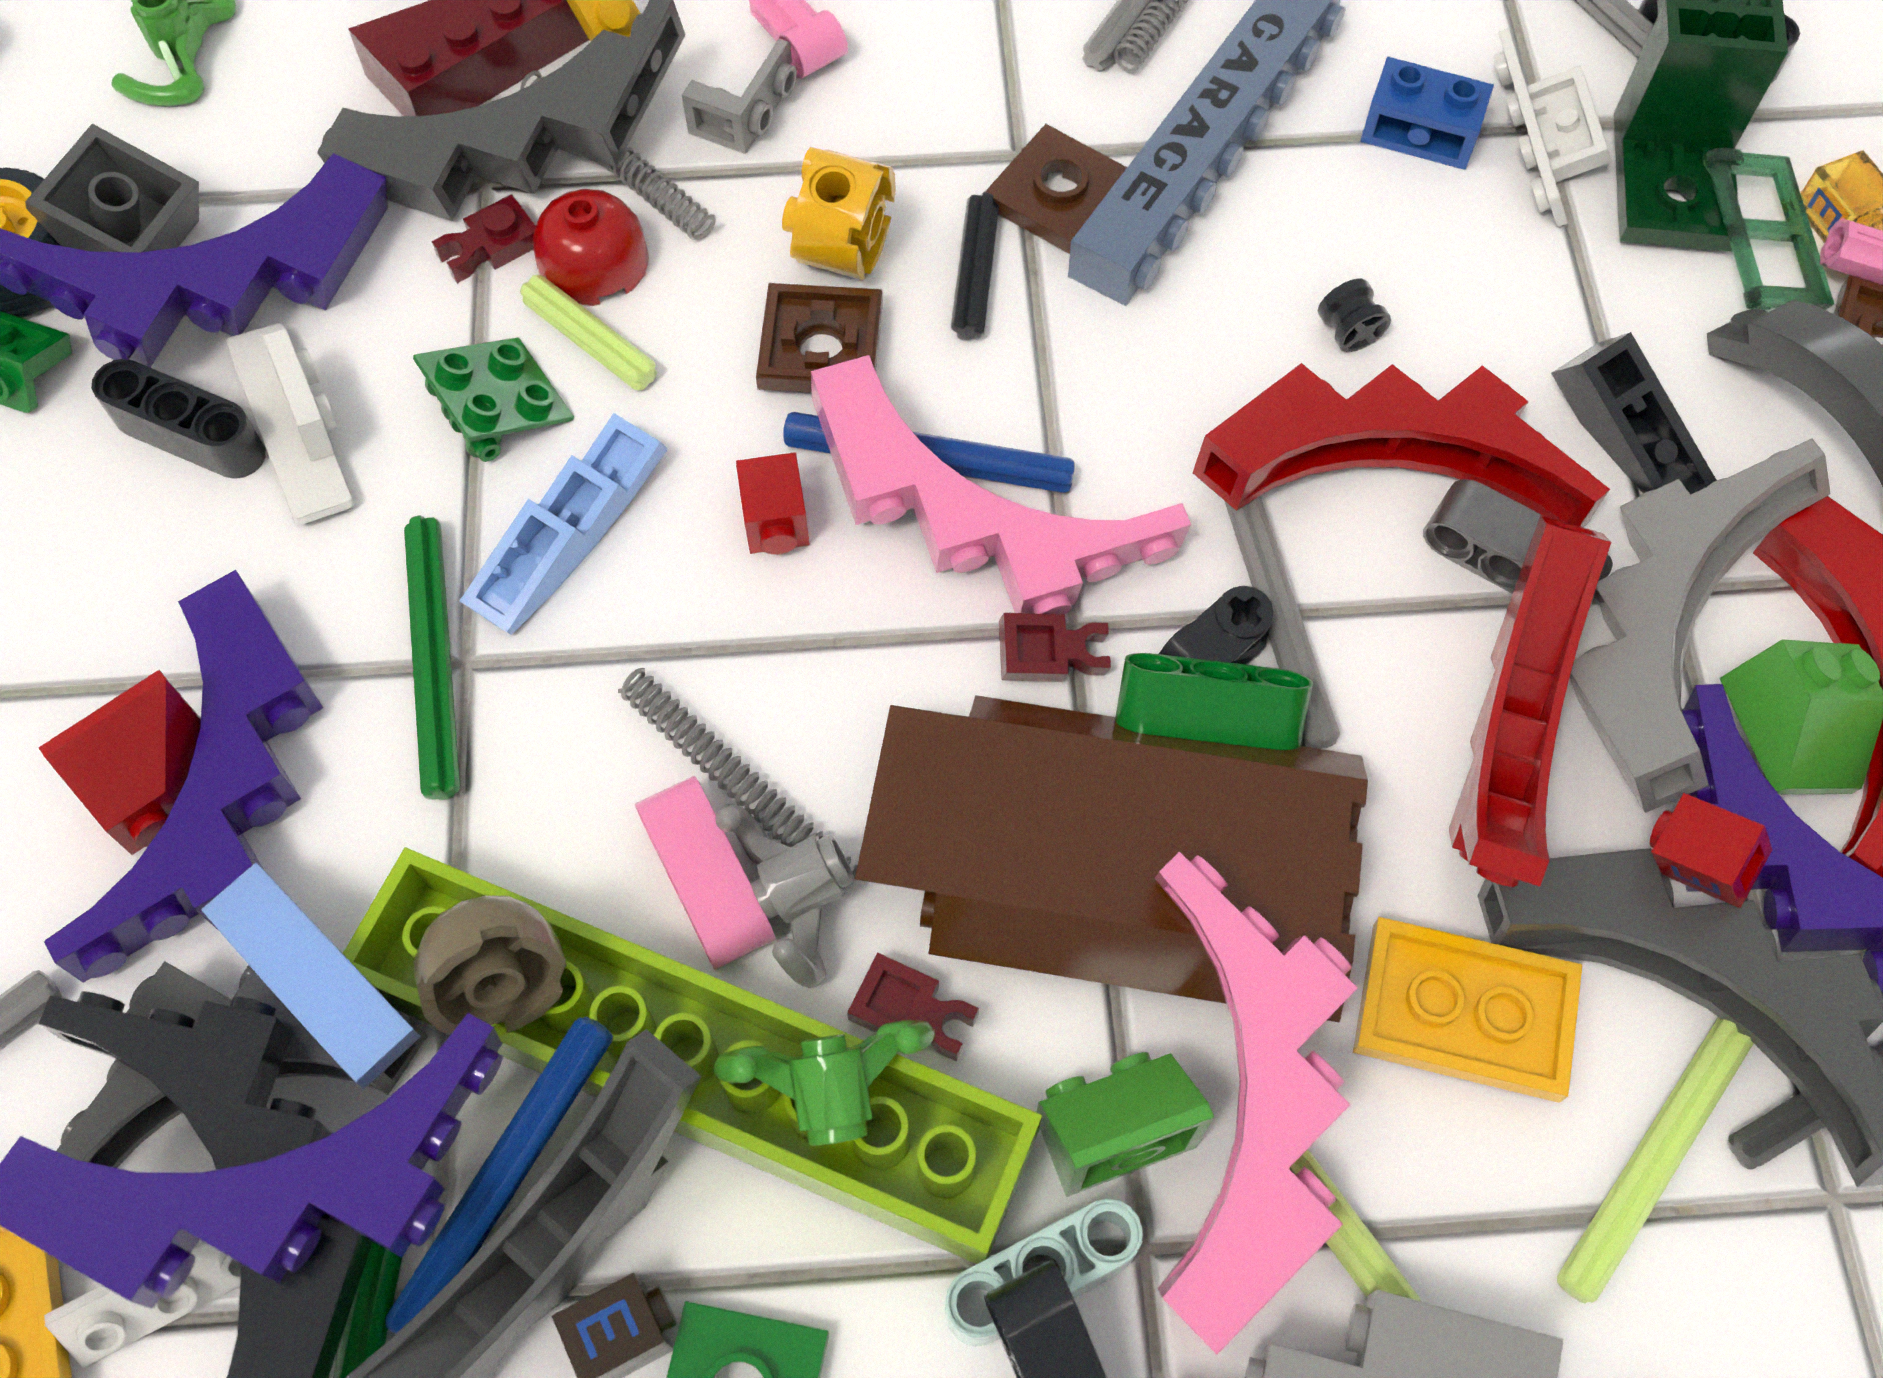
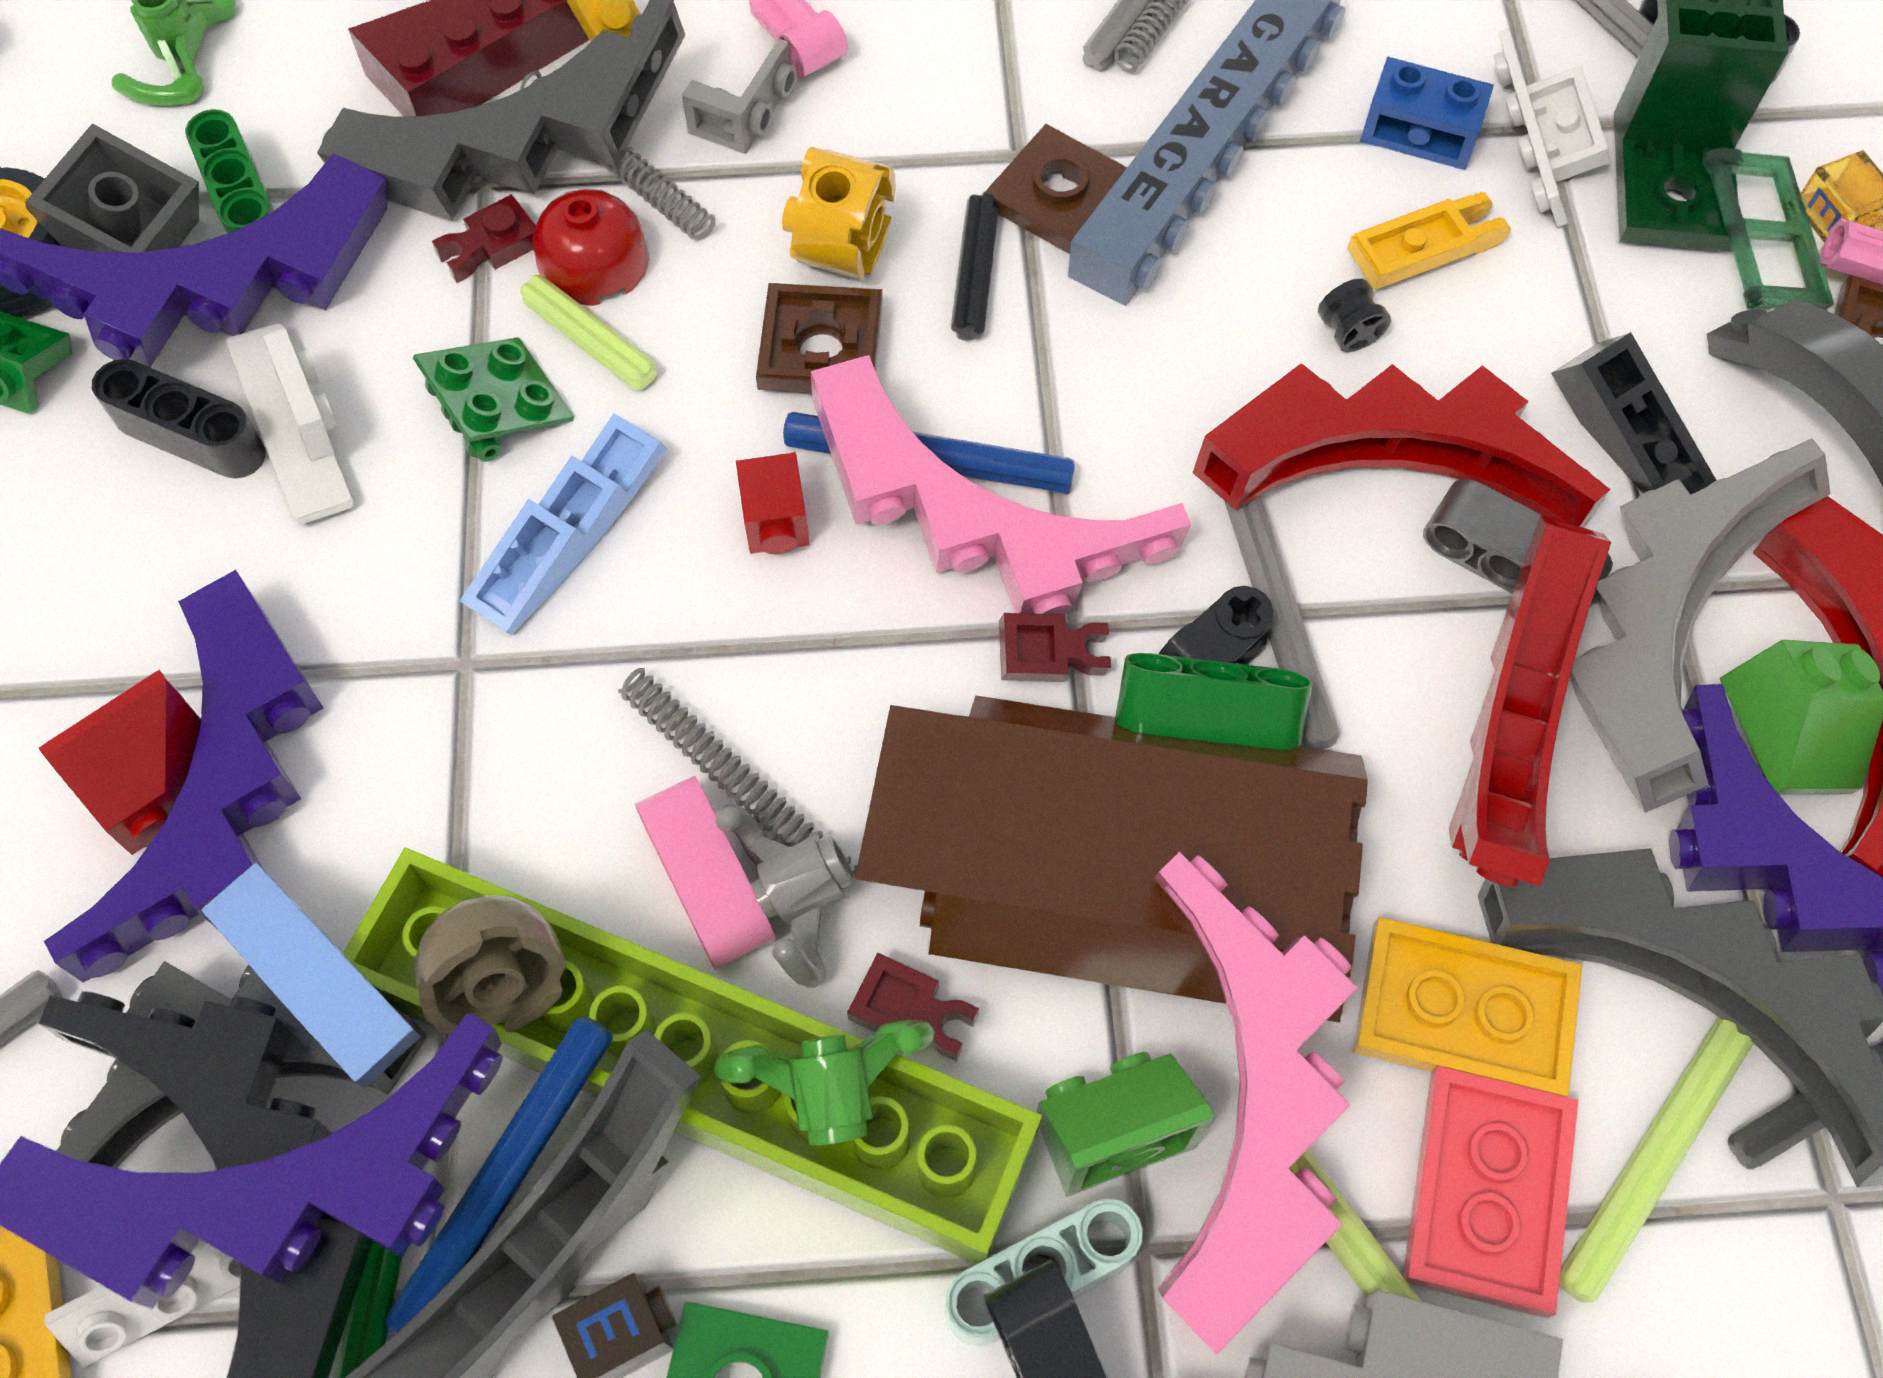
green axle [404,515,460,800] -> none
red brick [1650,793,1773,909] -> none
none -> green beam [185,109,275,234]
none -> yellow hinge [1347,191,1511,290]
none -> coral plate [1403,1066,1579,1318]

